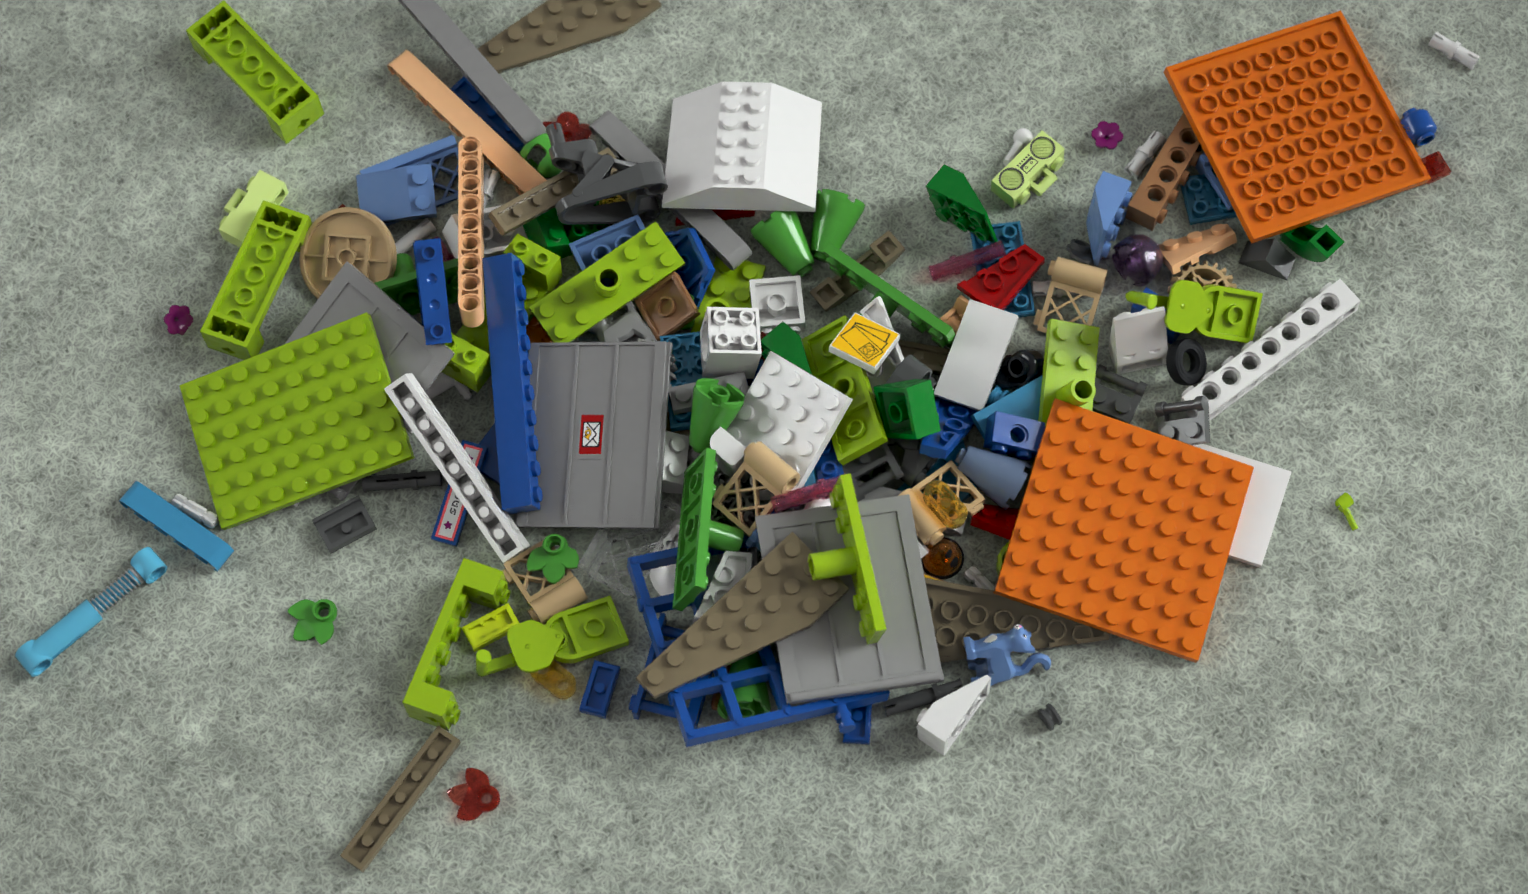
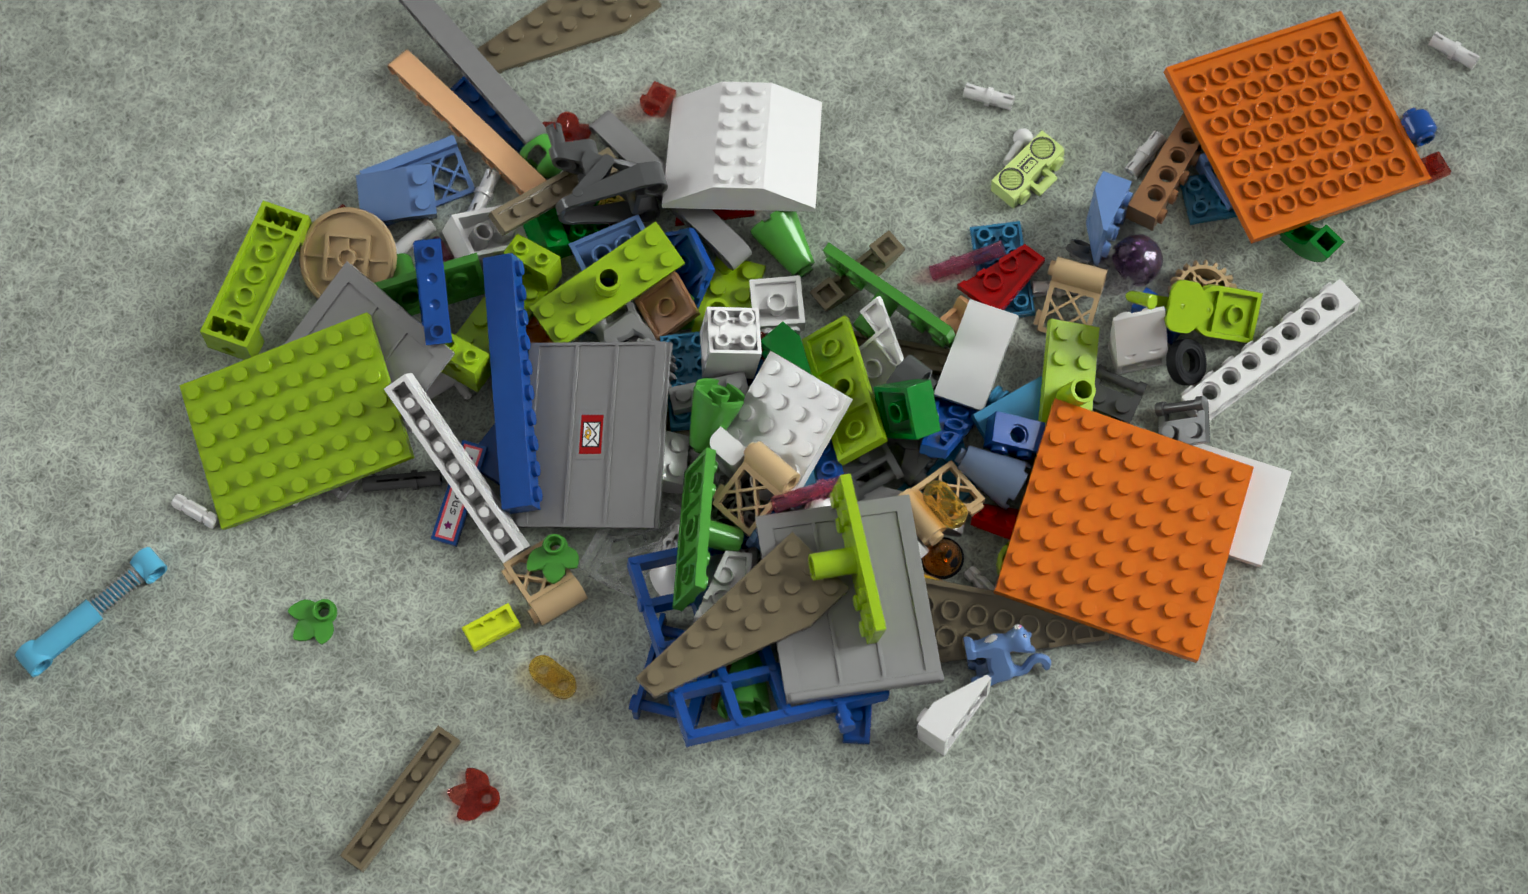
dark azure beam [119,481,234,572] -> none
magenta plant [164,305,193,335] -> none
lime plate [186,0,324,144] -> none
yellowish green piece [219,170,289,248] -> none
dark grey plate [312,495,377,554] -> none
lime plate [402,558,511,731] -> none
light nougat beam [458,136,484,328] -> none
lime plate [476,595,629,677] -> none
blue plate [579,660,621,719] -> none
bright green cone [810,189,865,262] -> none
yellow tile [829,312,900,374] -> none
dark grey pin [883,678,962,717] -> none
green slope [926,164,998,245] -> none
black head [995,349,1044,390] -> none
dark grey bush [1037,703,1062,731] -> none
magenta plant [1091,121,1123,150] -> none
light nougat wing [1155,223,1237,275] -> none
dark grey slope [1239,238,1295,280] -> none
lime hand [1335,493,1358,531] -> none
none -> clear red bracket [640,81,677,117]
none -> white pin [963,83,1015,111]

